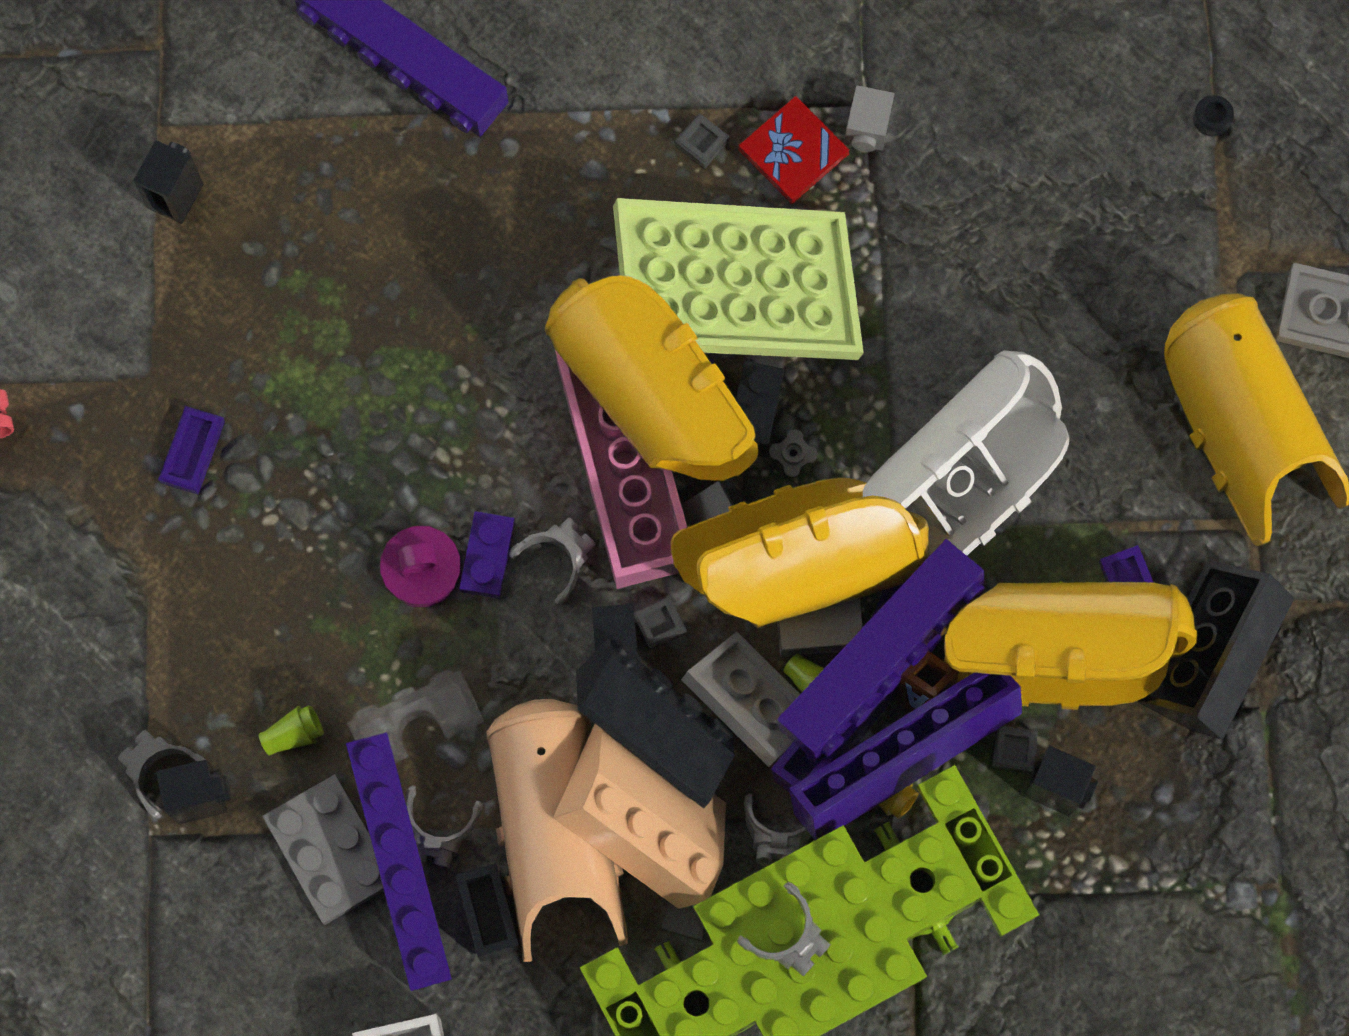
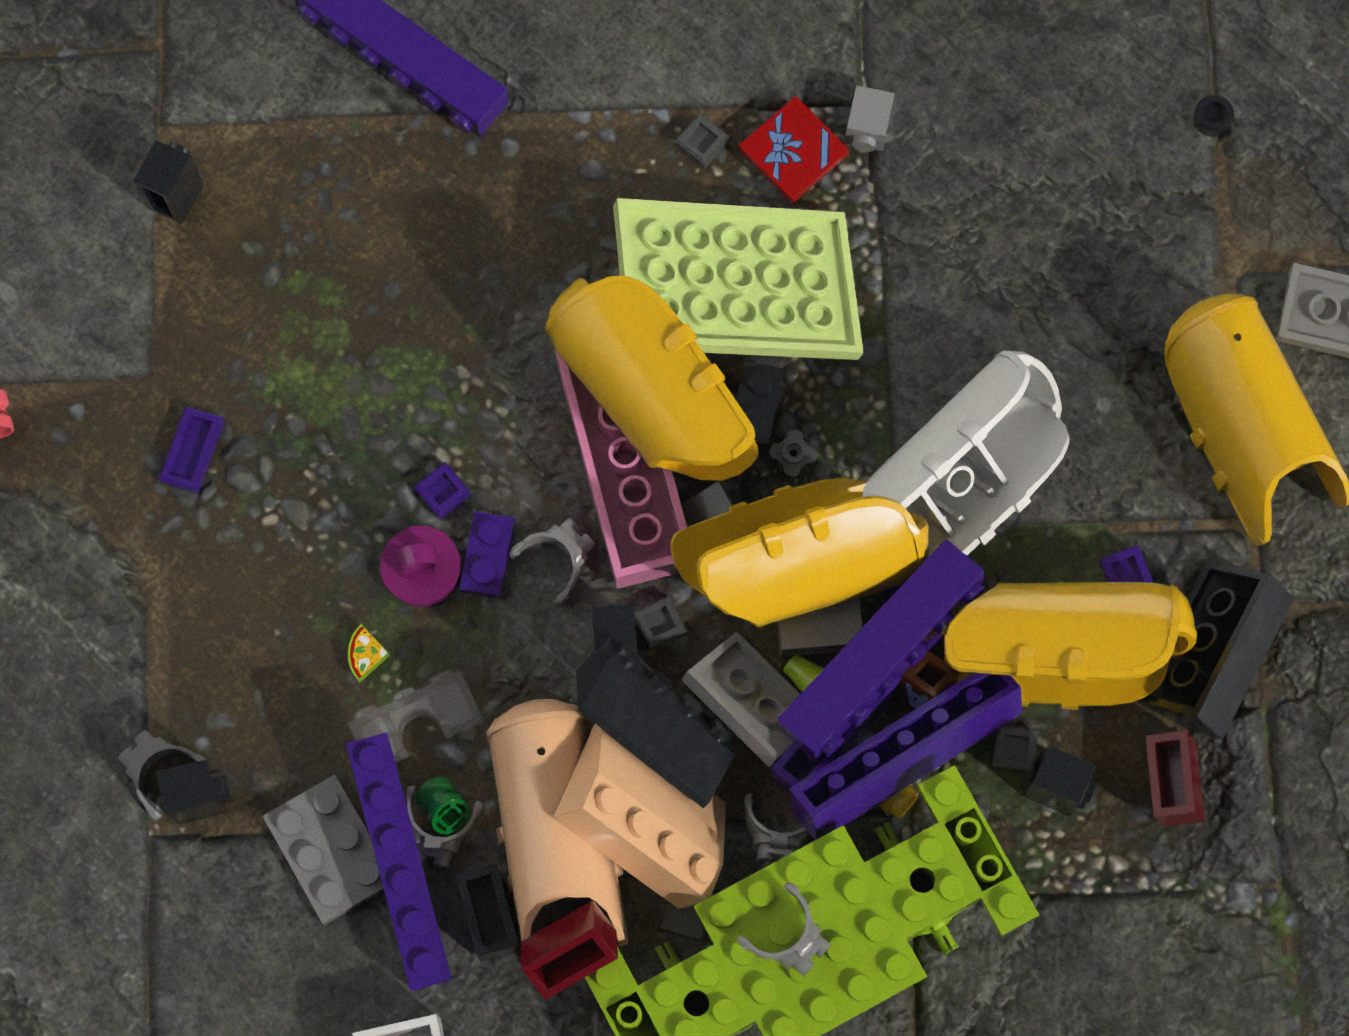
lime cone [259,705,324,756] -> none
none -> tile [348,624,390,683]
none -> dark purple tile [414,462,471,520]
none -> green wheel [416,777,470,834]
none -> dark red piece [521,900,618,1000]
none -> dark red piece [1145,730,1205,827]

